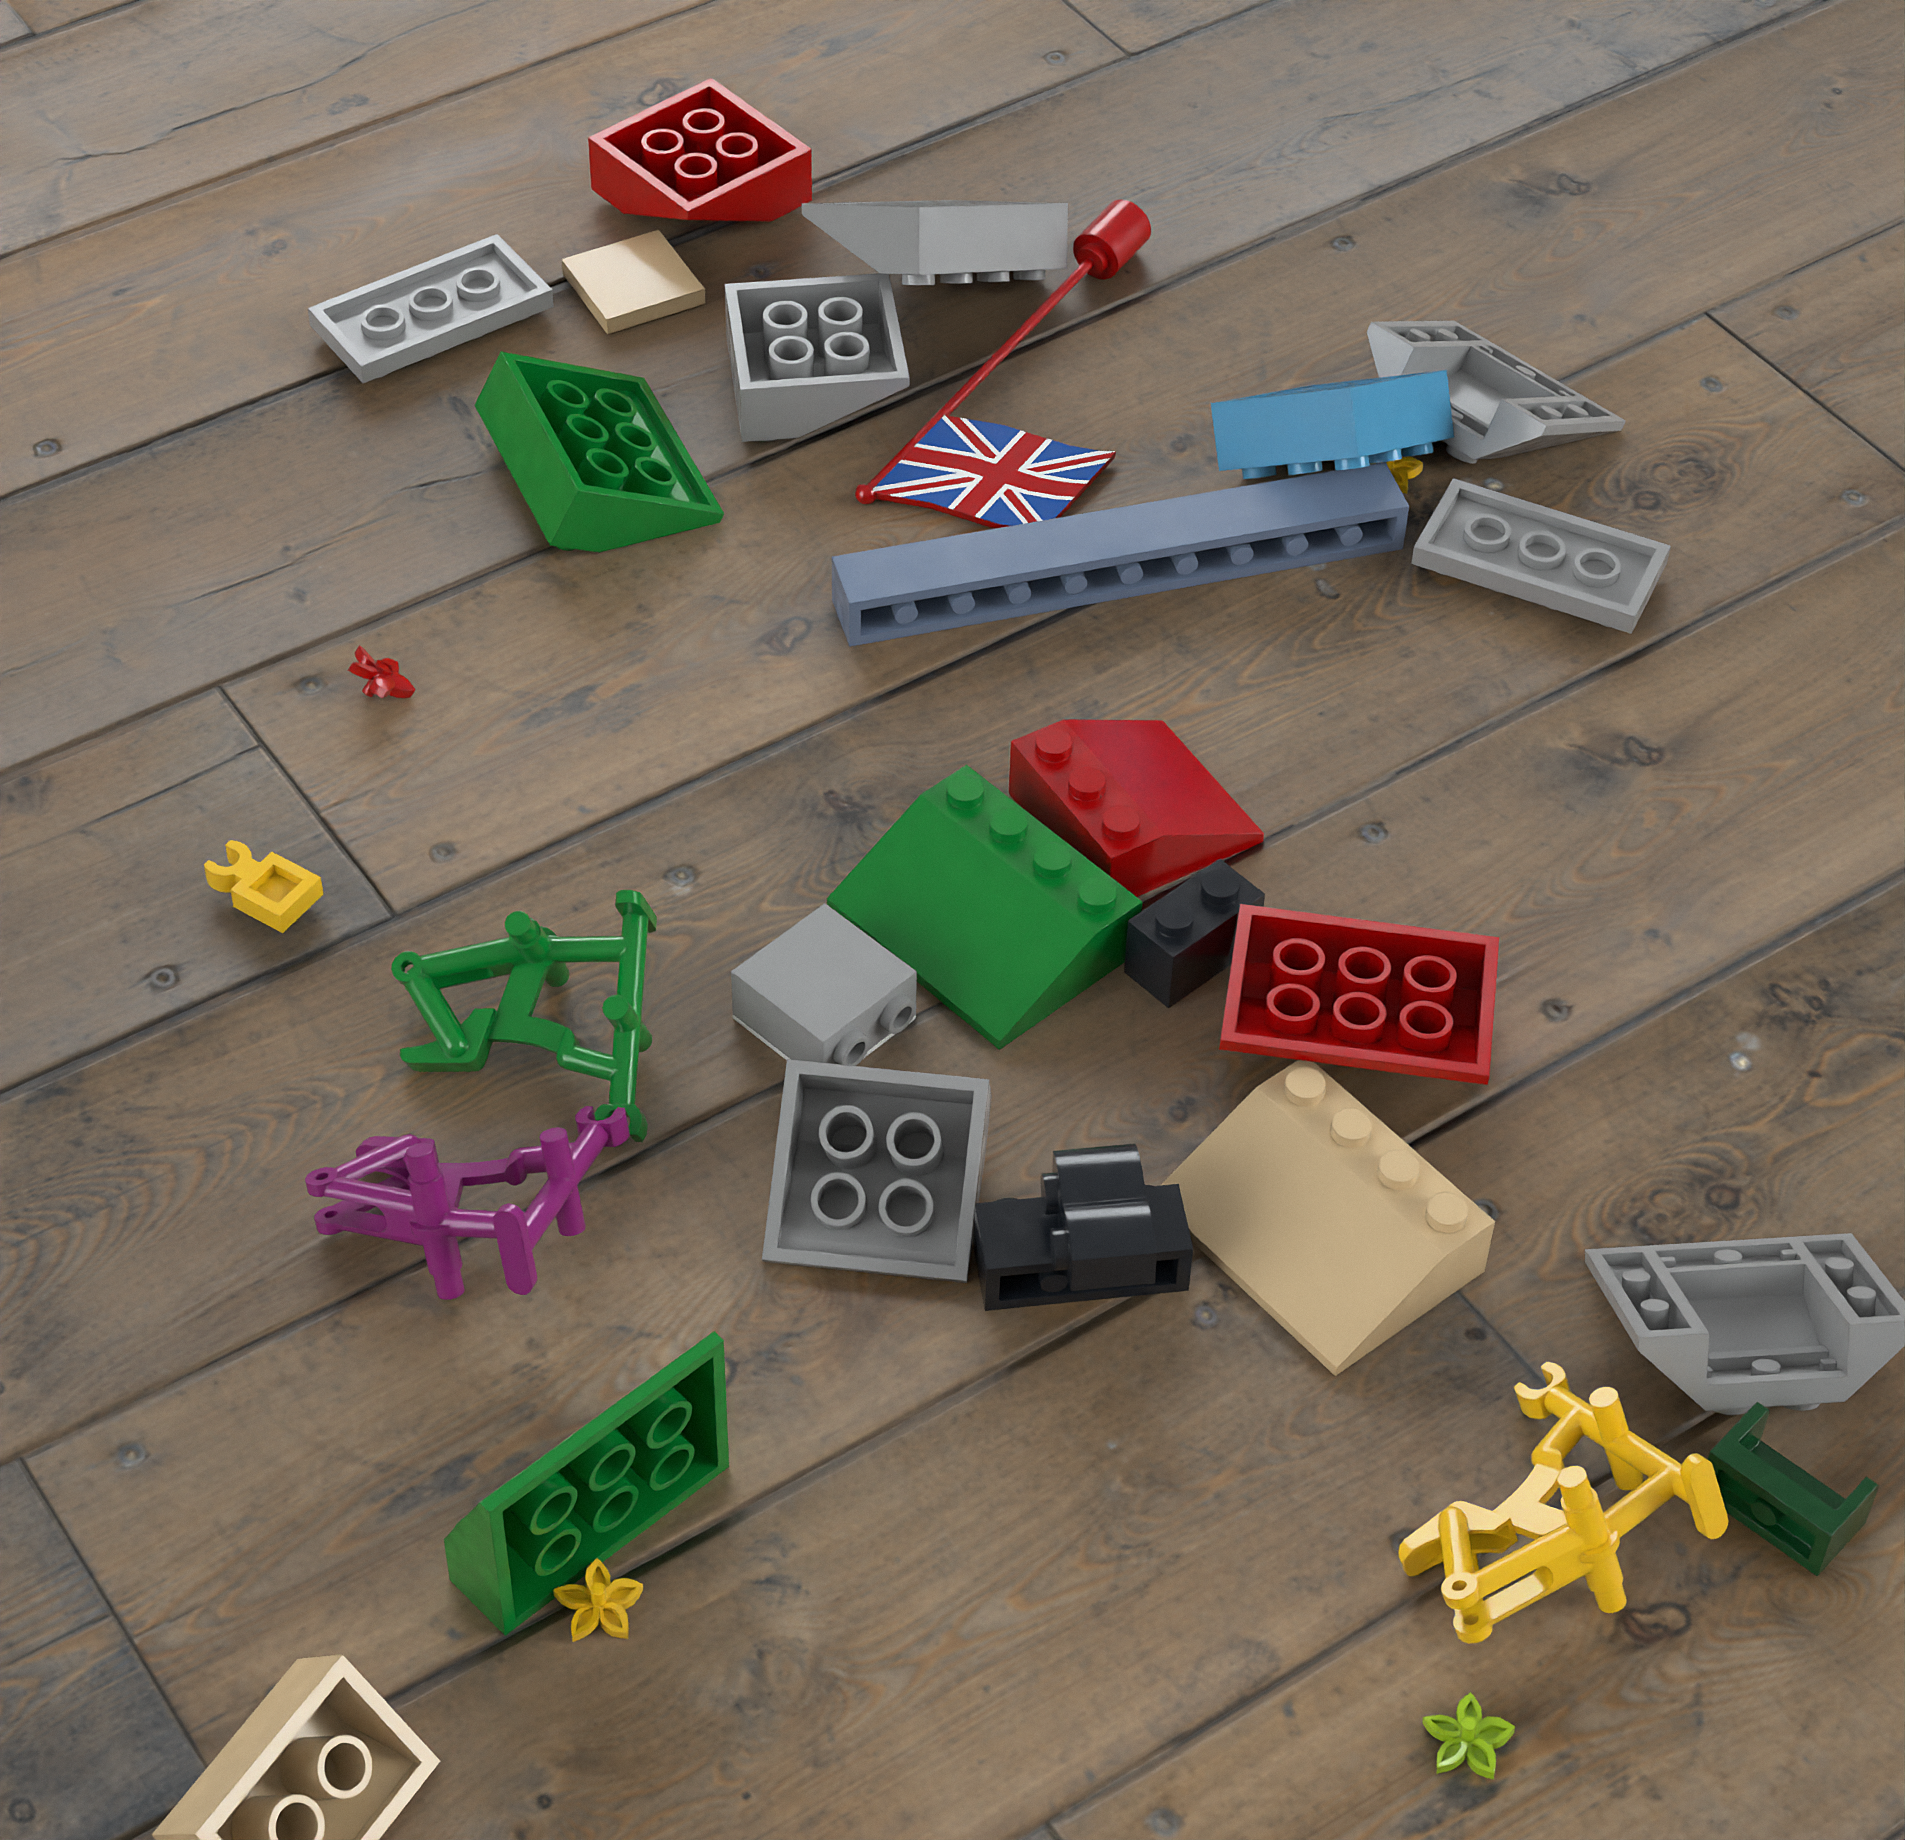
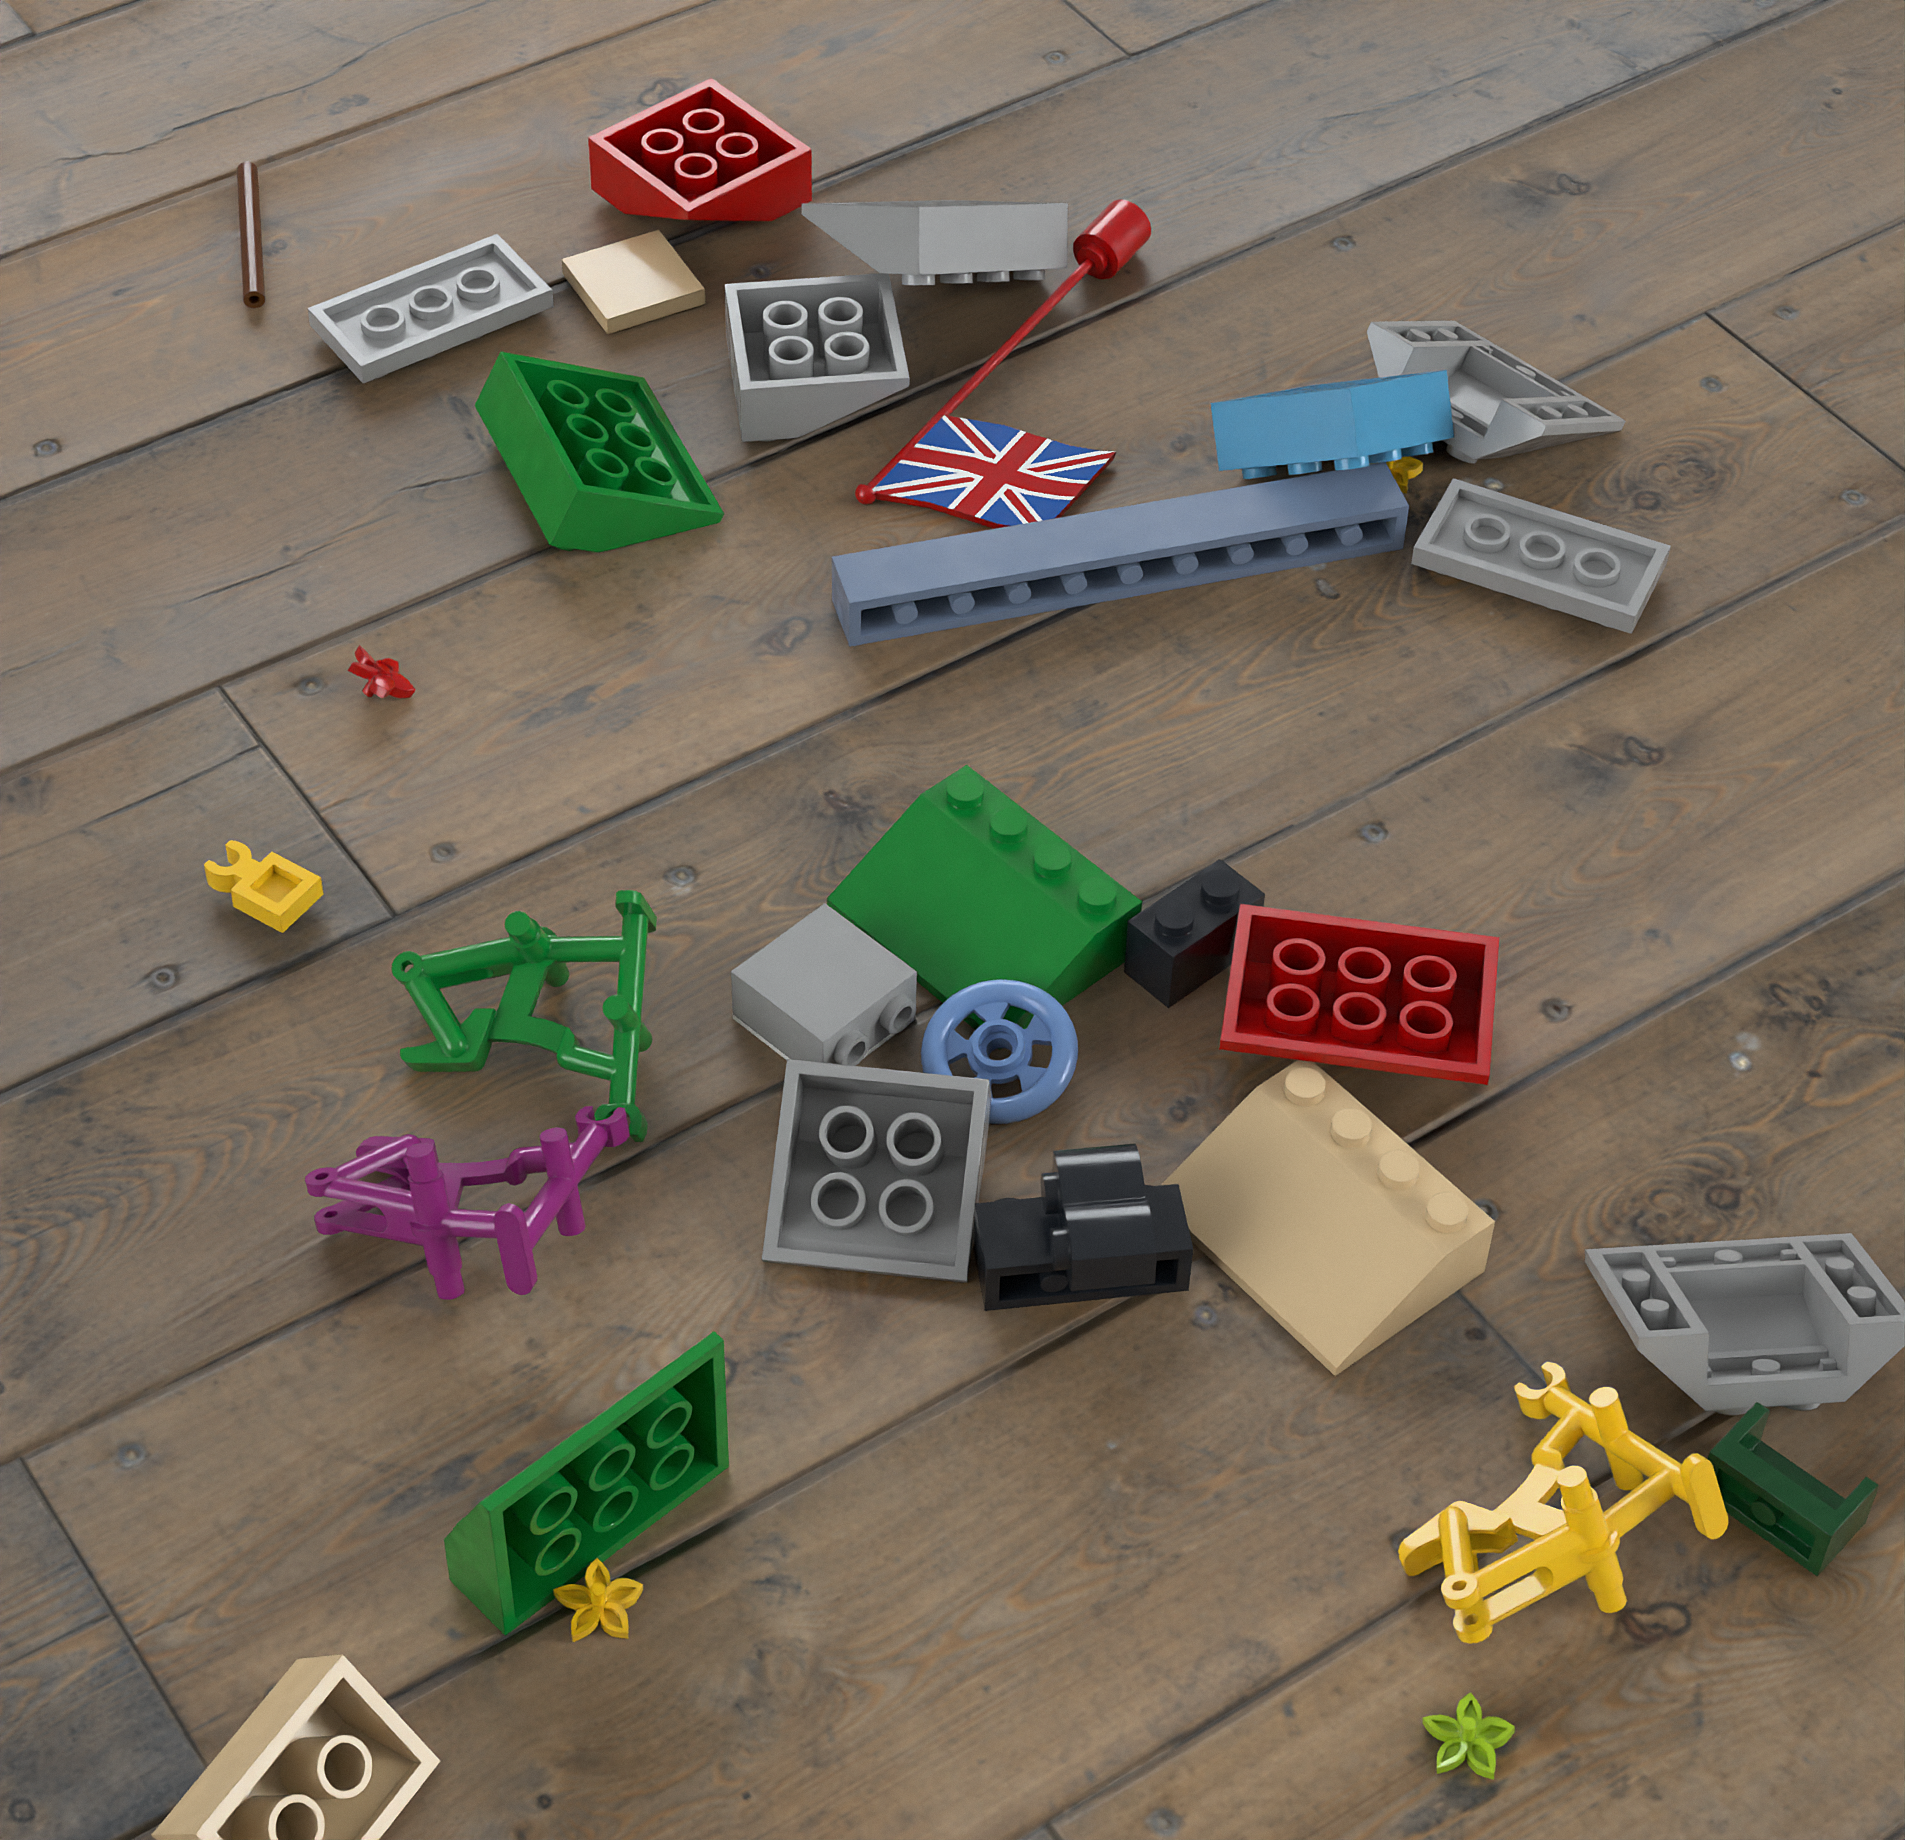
red slope [1009,719,1264,897] -> none
none -> reddish brown piece [237,162,265,309]
none -> medium blue plate [921,979,1078,1124]

